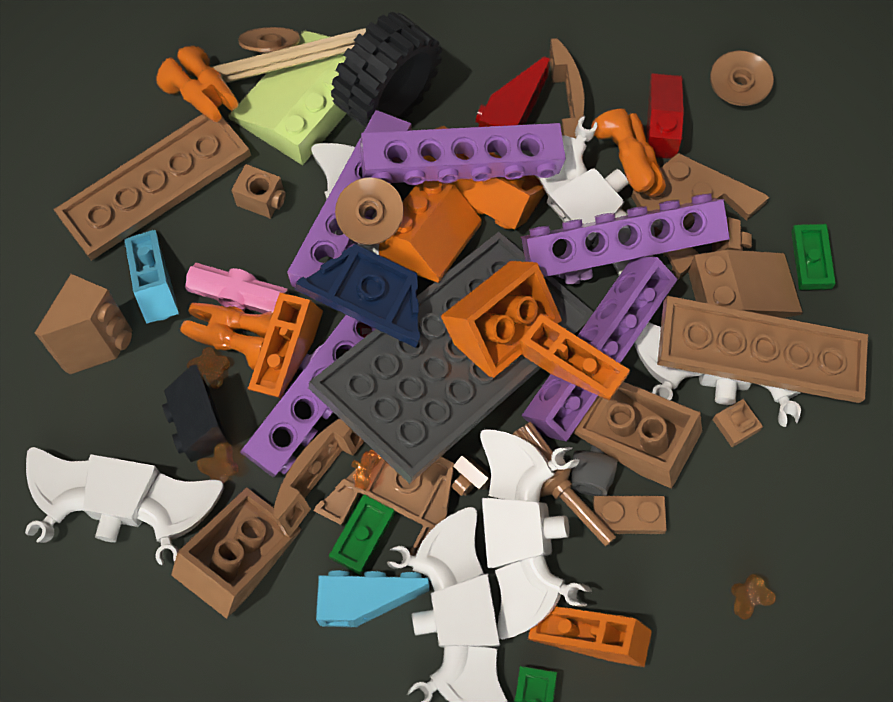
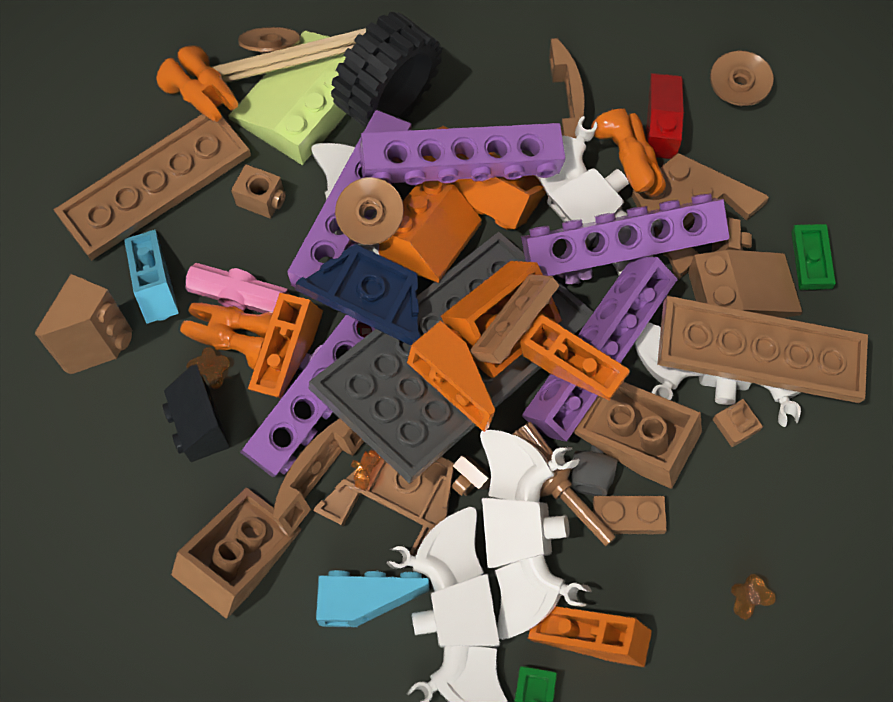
white torso [26,447,224,565] -> none
clear orange piece [197,442,239,484] -> none
green plate [329,494,395,575] -> none
red slope [475,56,550,127] -> none
none -> orange slope [407,321,495,432]
none -> medium nougat plate [470,274,559,364]

